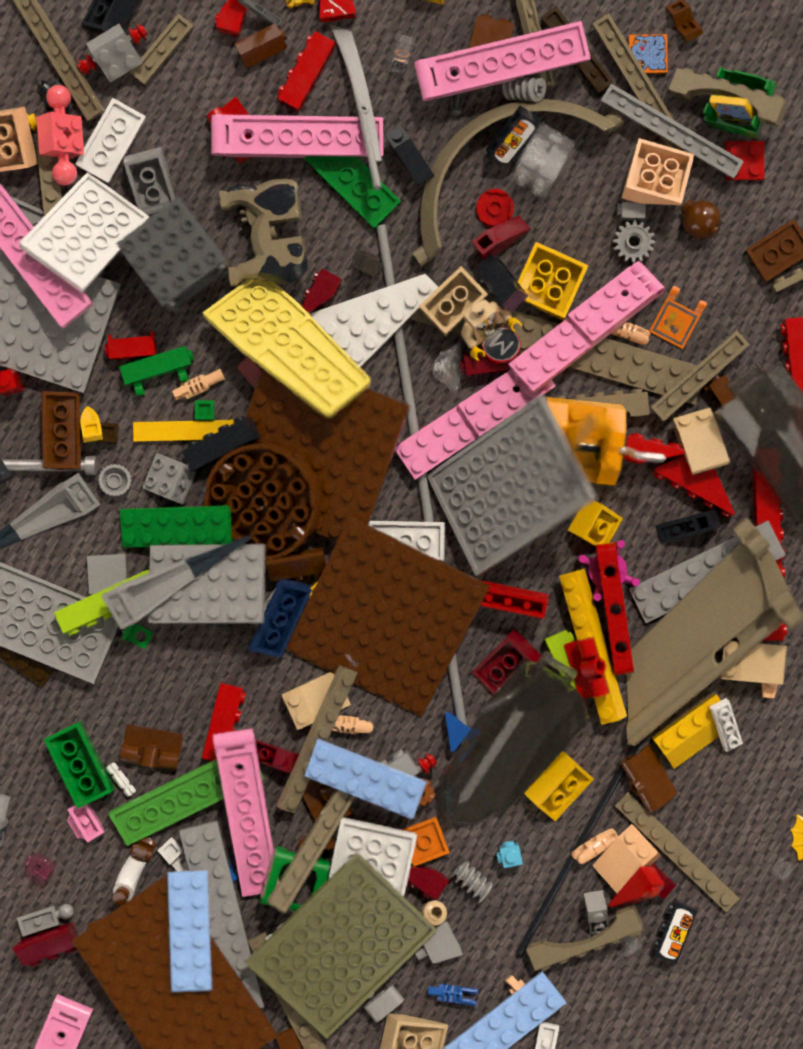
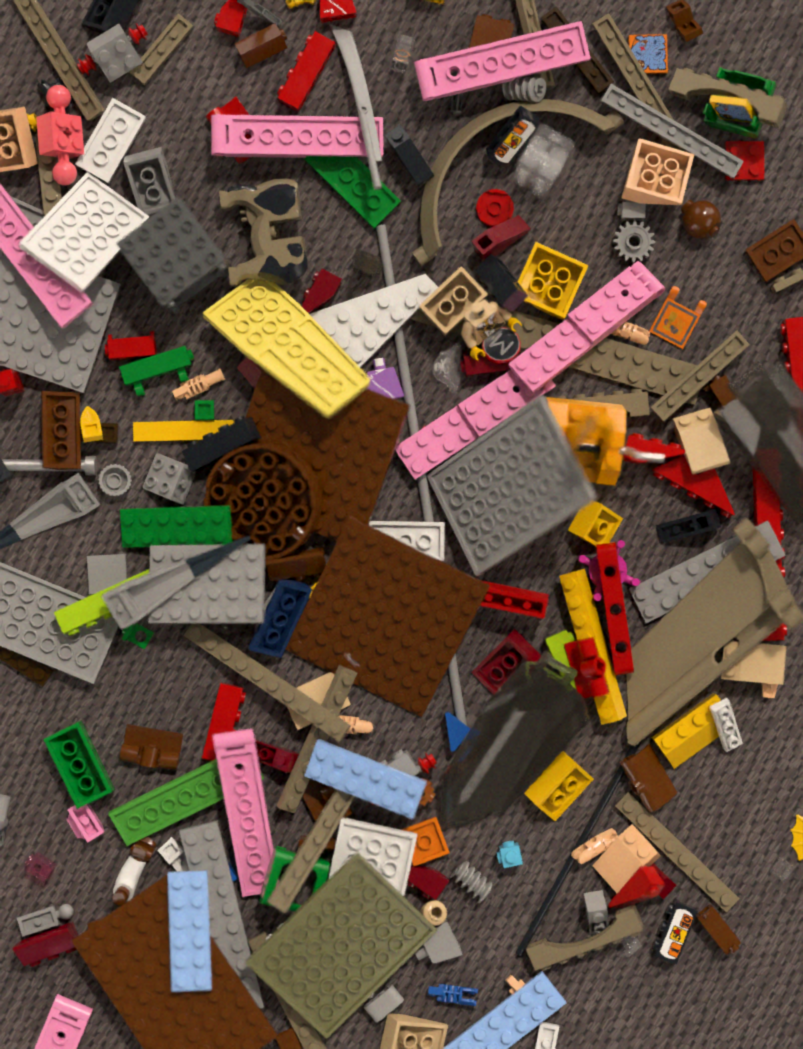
white axle [106,762,136,797] -> none
none -> dark tan plate [184,623,351,742]
none -> medium lavender torso [367,358,404,399]
none -> reddish brown brick [696,904,741,955]

